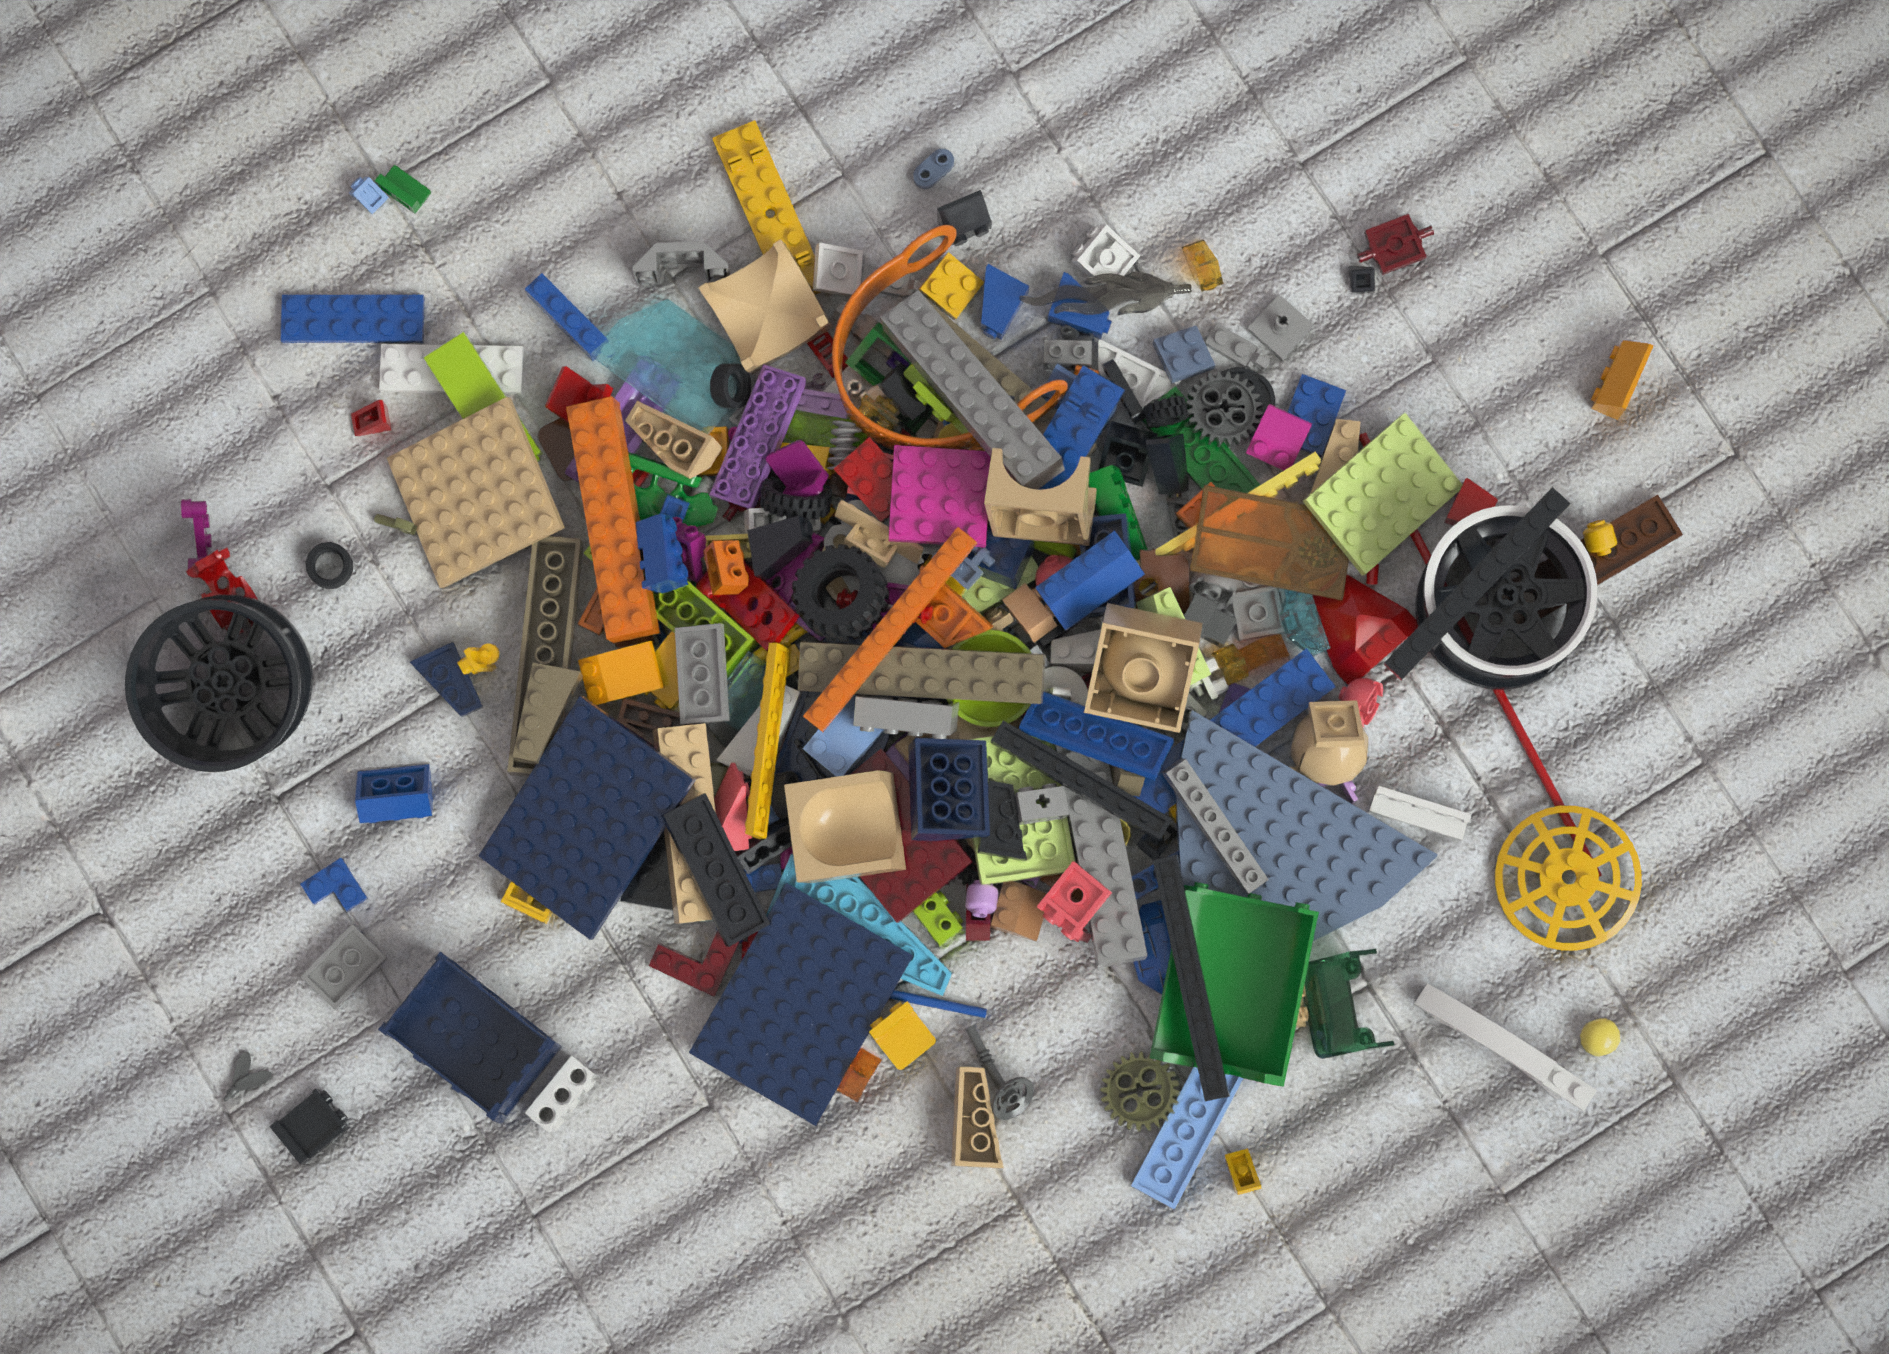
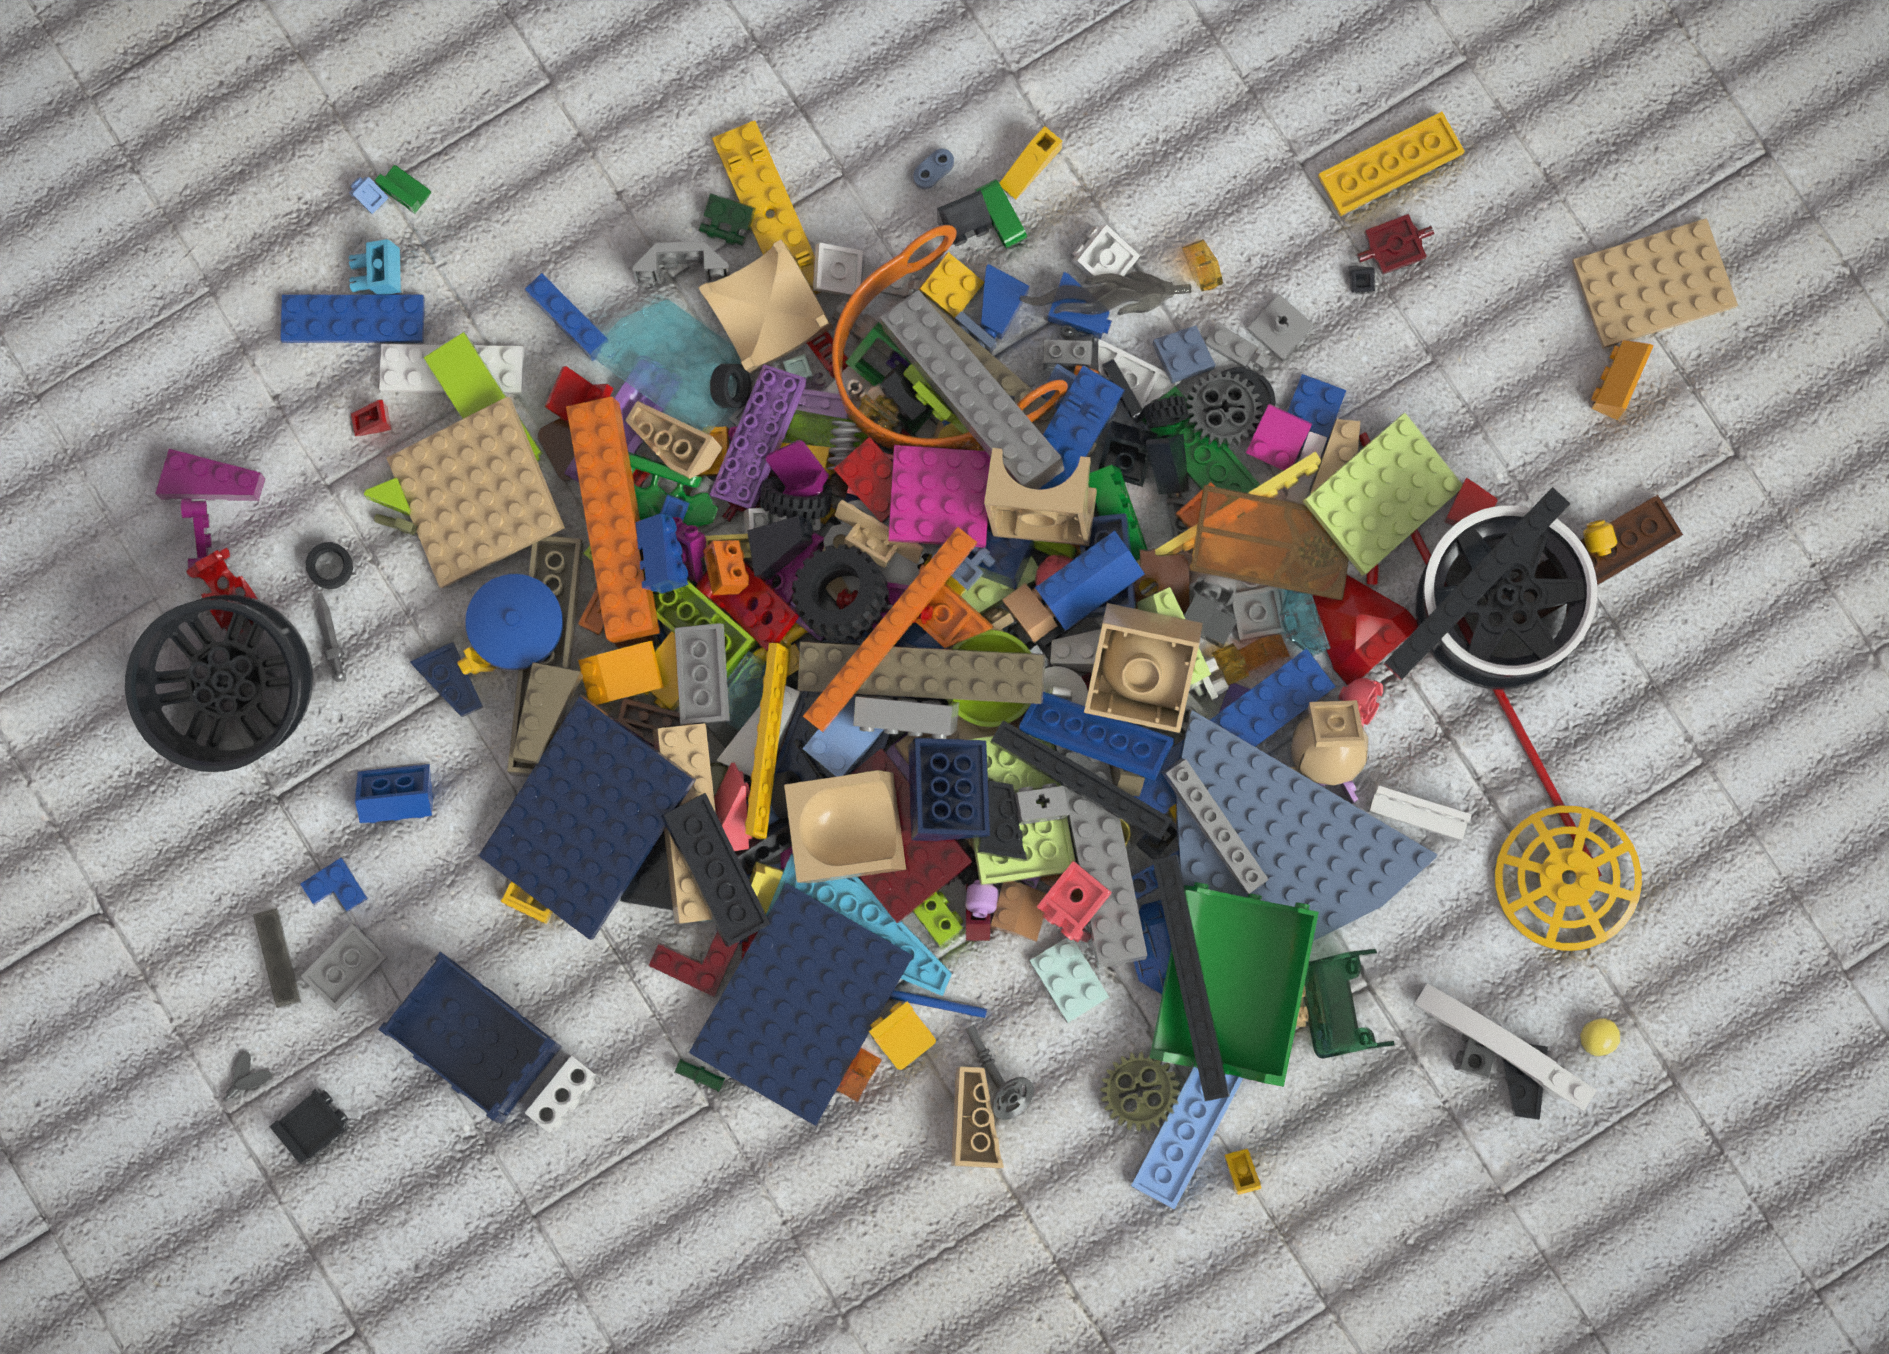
none -> magenta wedge [155,449,266,501]
none -> clear smoke plate [253,908,301,1009]
none -> flat silver sword [318,593,346,682]
none -> medium azure brick [349,239,401,295]
none -> lime slope [364,477,411,516]
none -> blue dish [465,574,563,670]
none -> dark green pin [674,1058,725,1092]
none -> dark green plate [699,193,756,246]
none -> light yellow panel [749,862,783,914]
none -> light aqua tile [783,354,813,380]
none -> sand blue plate [955,311,997,353]
none -> green beam [975,179,1027,248]
none -> yellow slope [999,126,1062,200]
none -> light aqua plate [1030,937,1109,1023]
none -> white sticker [1286,432,1327,505]
none -> yellow plate [1318,112,1465,216]
none -> dark grey brick [1455,1034,1495,1079]
none -> black wing [1502,1044,1548,1120]
none -> tan plate [1572,218,1738,349]

